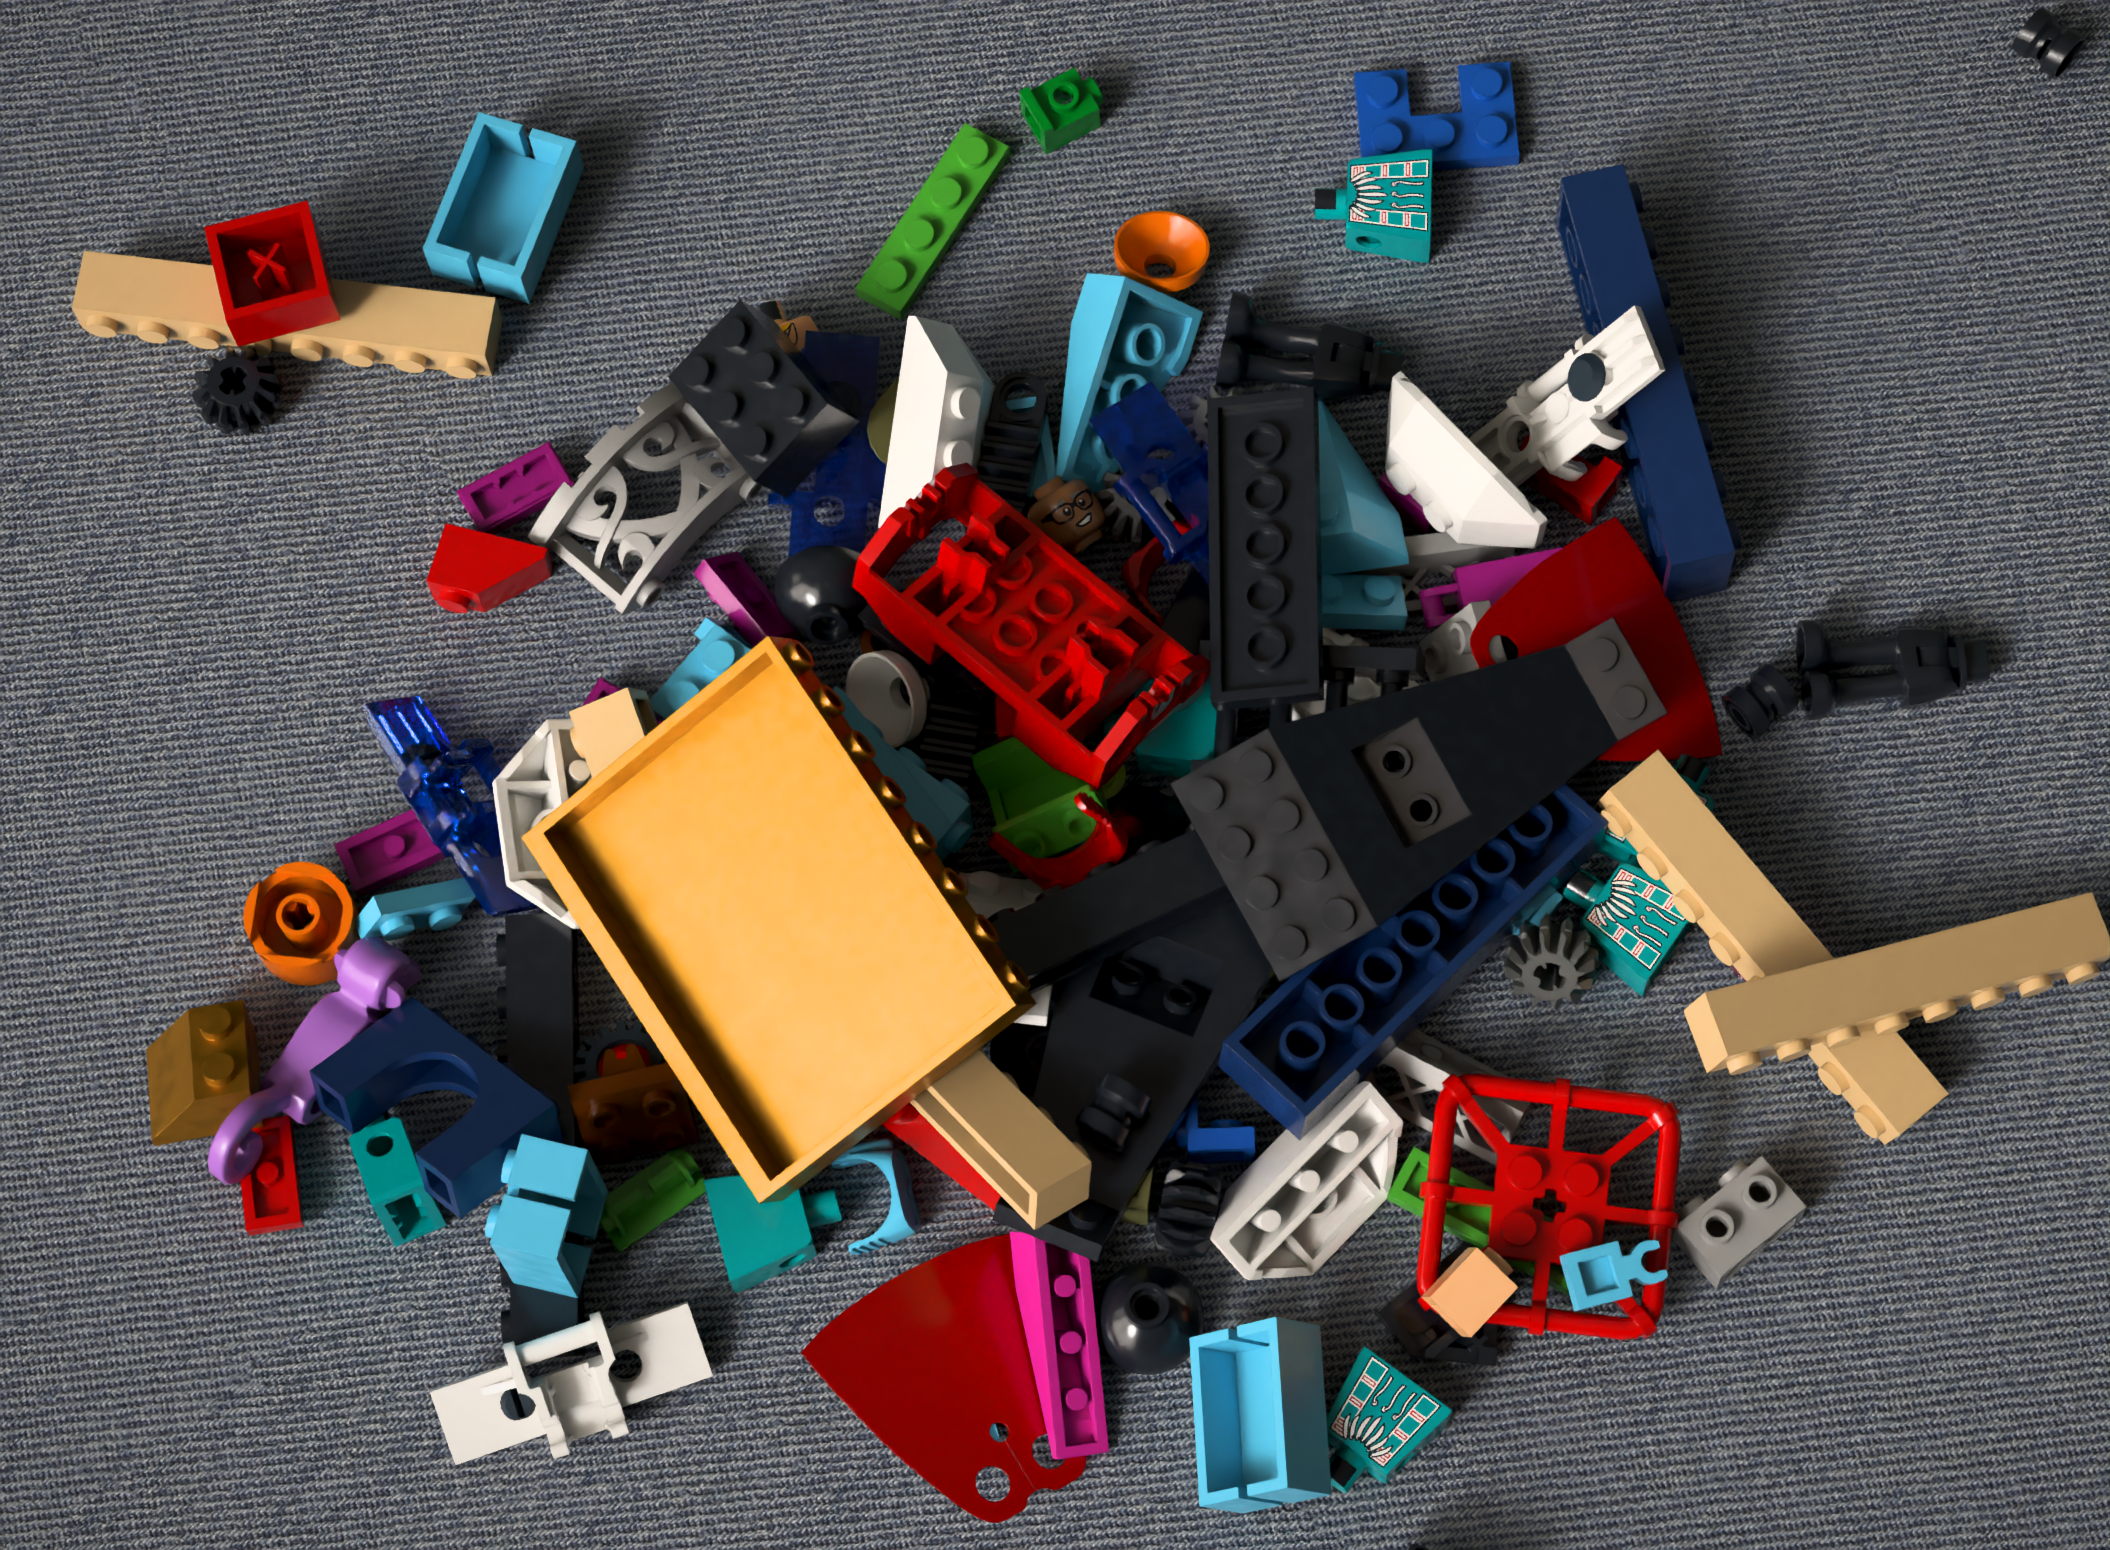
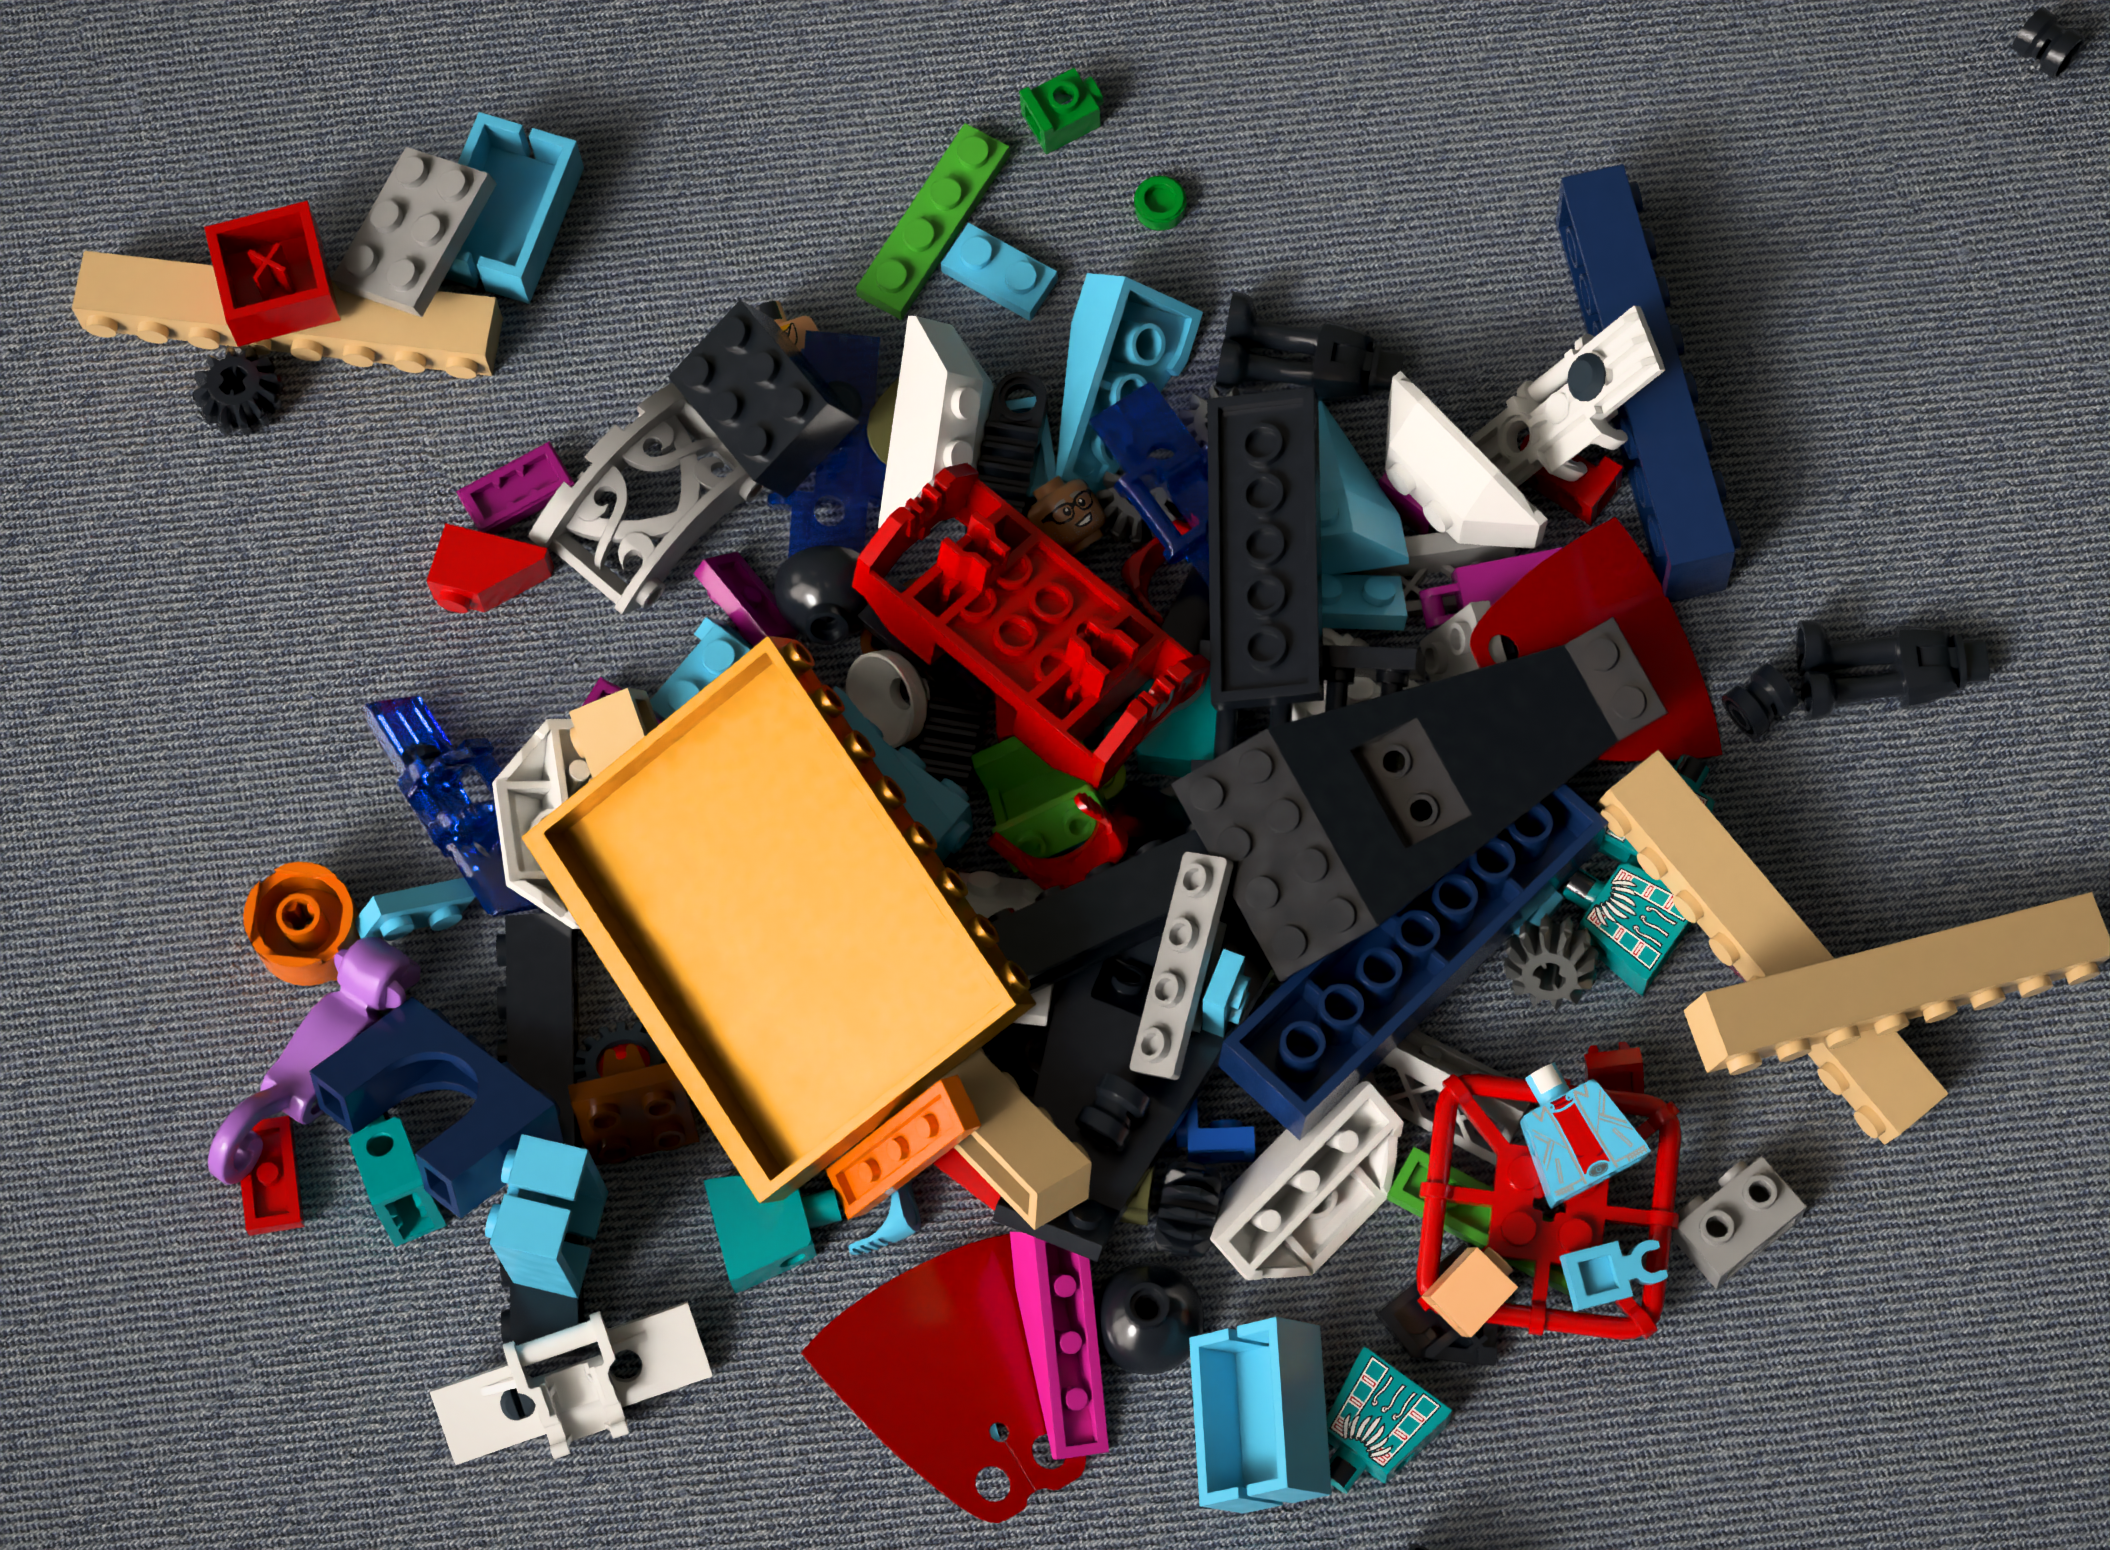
pearl gold slope [146,999,264,1146] -> none
magenta plate [334,800,458,898] -> none
bright green hinge [600,1147,706,1253] -> none
orange piece [1113,211,1210,294] -> none
torso [1314,149,1432,263] -> none
blue plate [1354,61,1519,171] -> none
none -> light grey plate [331,147,497,317]
none -> orange plate [825,1074,982,1220]
none -> medium azure plate [941,222,1058,321]
none -> light grey bracket [1130,852,1233,1080]
none -> green tile [1134,175,1187,231]
none -> medium azure plate [1202,949,1251,1037]
none -> medium azure torso [1520,1062,1651,1209]
none -> red tile [1584,1041,1644,1094]

